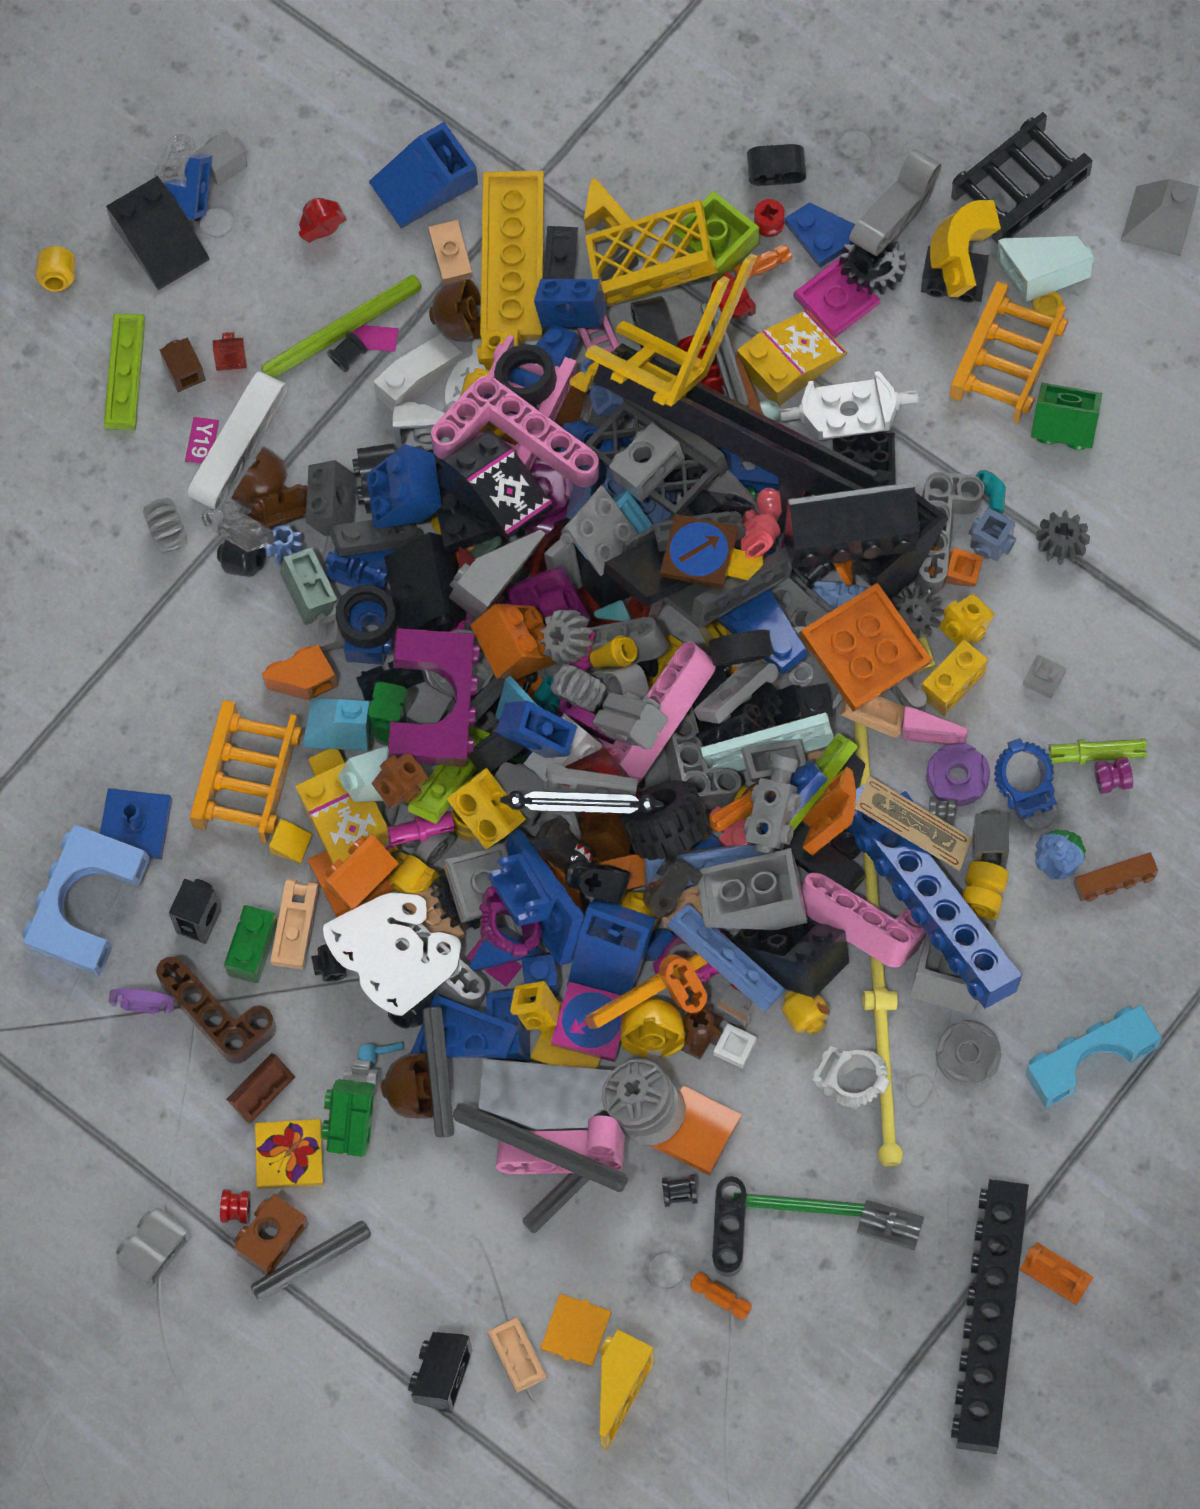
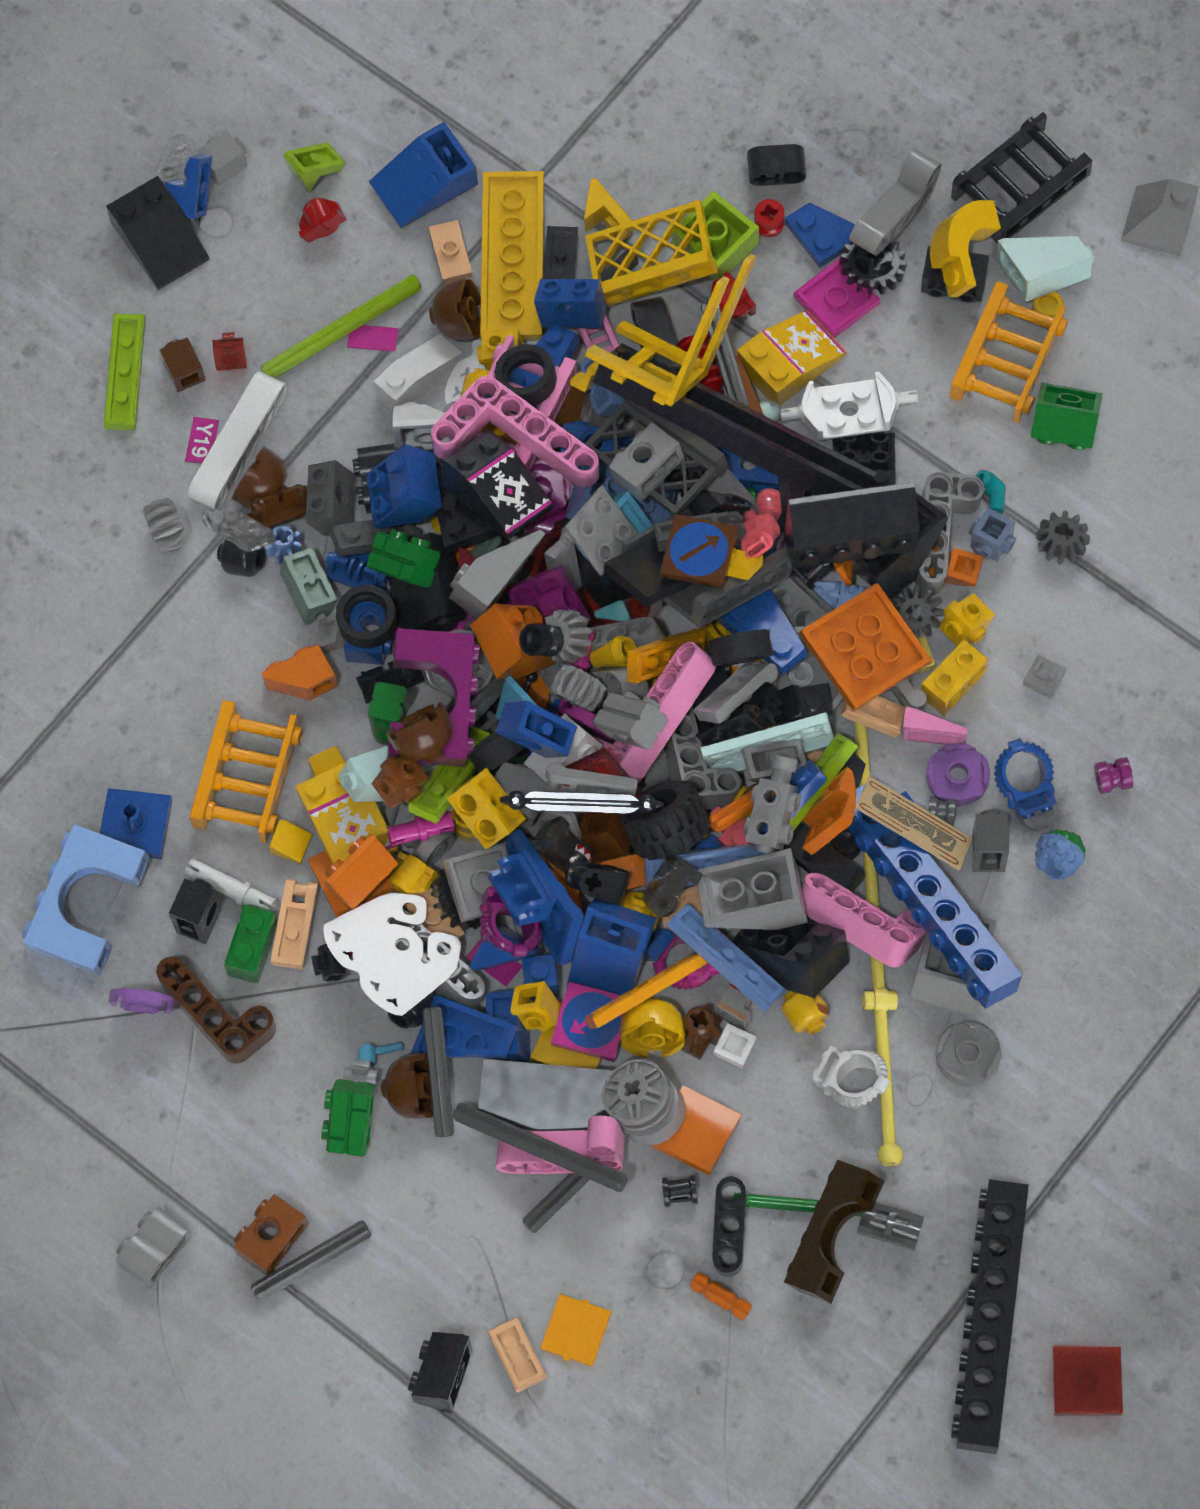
yellow head [35,246,76,292] -> none
red wheel [220,1189,251,1224] -> none
copper plate [226,1052,295,1124] -> none
yellow tile [255,1119,324,1190] -> none
medium azure slope [303,698,371,751] -> none
black bush [327,331,368,372] -> none
teal arm [534,676,560,716] -> none
yellow slope [599,1329,655,1450] -> none
orange beam [659,955,707,1013] -> none
orange axle [733,245,792,279] -> none
yellow wheel [961,861,1009,919] -> none
orange hinge [1019,1242,1094,1305] -> none
medium azure arch [1026,1005,1162,1109] -> none
lime pin [1048,738,1147,765] -> none
dark orange piece [1073,852,1158,902] -> none
none -> white pin [184,858,278,913]
none -> lime slope [283,142,345,193]
none -> green brick [367,529,440,588]
none -> reddish brown cylinder [386,702,453,763]
none -> black wheel [519,624,564,657]
none -> light orange tile [627,628,705,684]
none -> dark brown arch [784,1160,885,1304]
none -> clear red plate [1052,1346,1123,1416]

